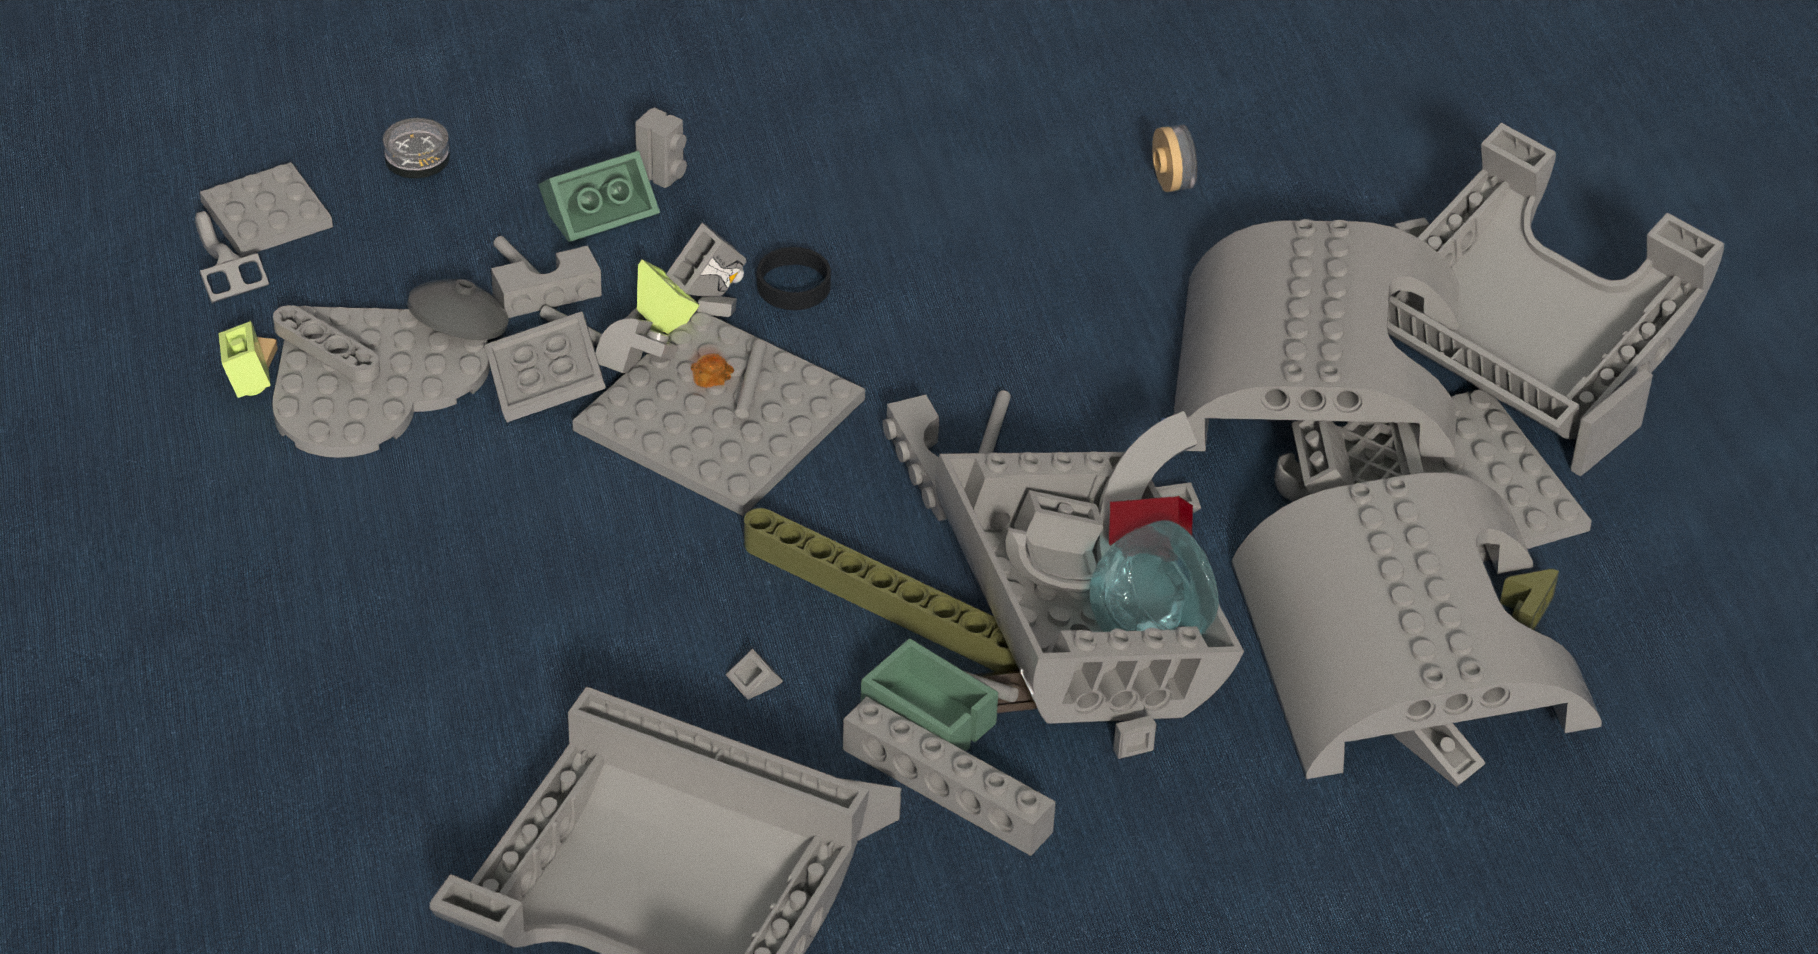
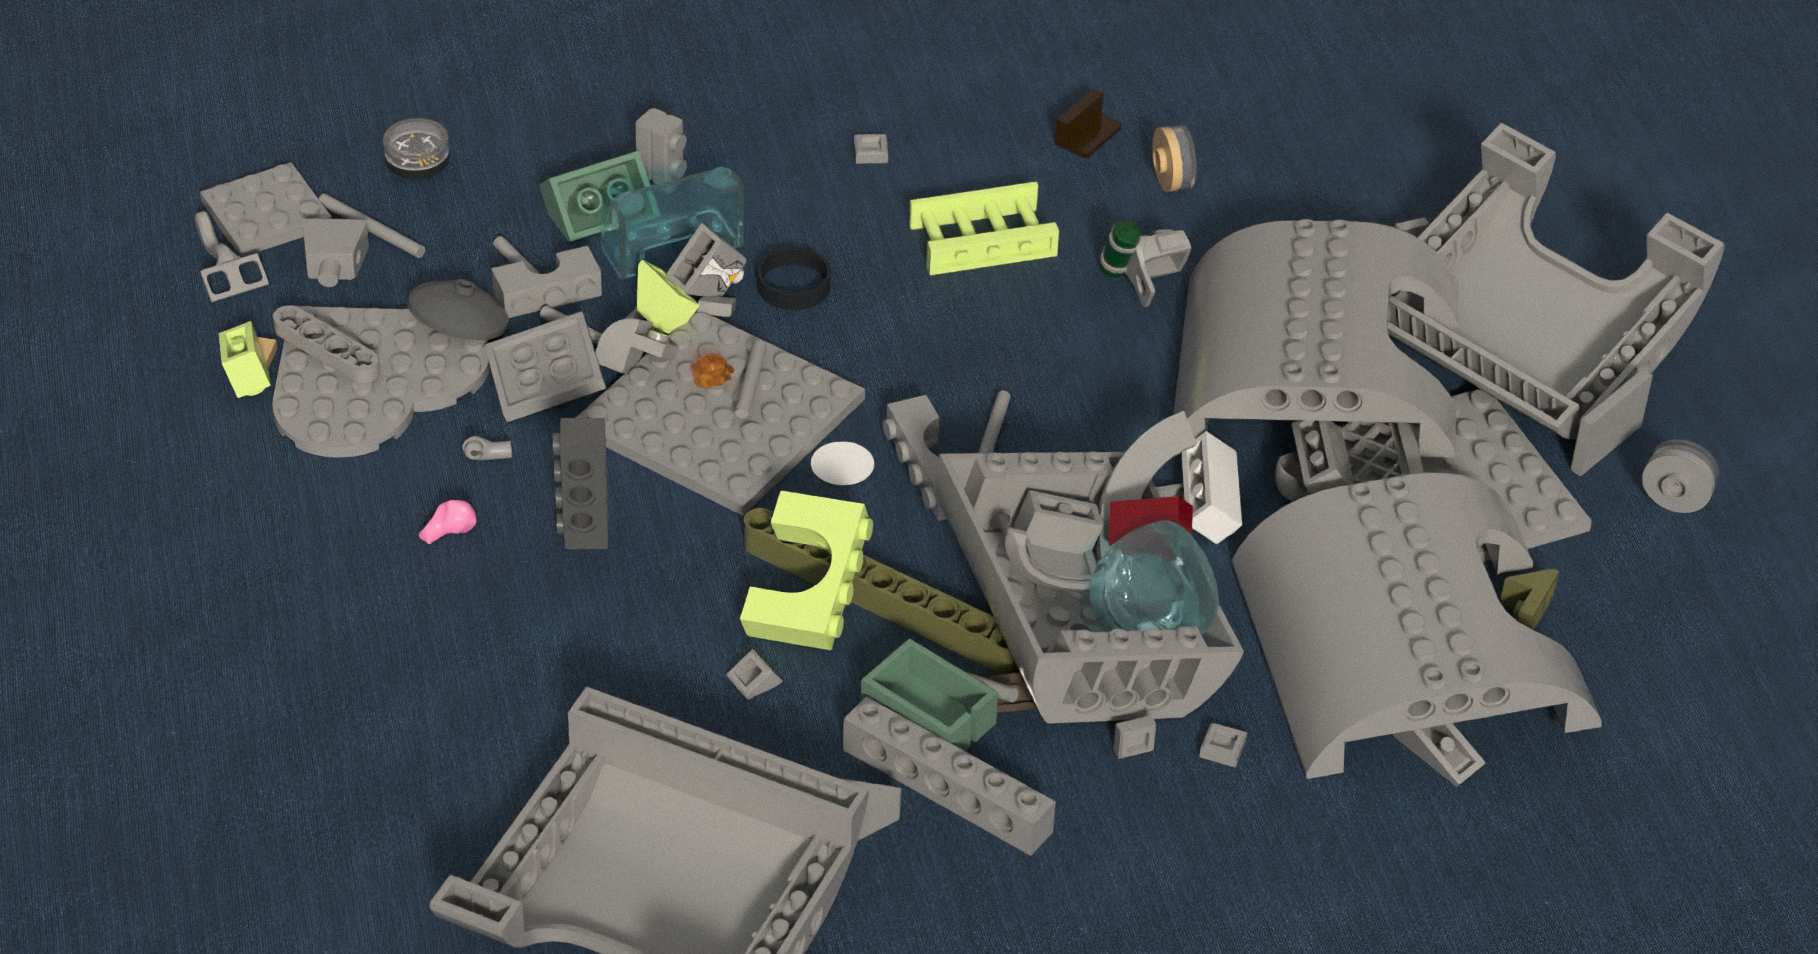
none -> light grey torso [302,218,369,287]
none -> light grey bar [319,193,425,258]
none -> bright pink animal [419,500,477,544]
none -> light grey arm [463,435,512,461]
none -> dark grey brick [553,418,609,549]
none -> clear light blue windscreen [601,167,744,279]
none -> yellowish green arch [740,491,873,650]
none -> white sticker [811,442,874,485]
none -> light grey tile [854,134,888,164]
none -> yellowish green fence [909,182,1059,275]
none -> dark brown panel [1055,89,1122,159]
none -> light grey piece [1099,220,1191,307]
none -> white brick [1182,431,1242,544]
none -> light grey tile [1199,722,1247,768]
none -> light grey piece [1642,439,1719,513]

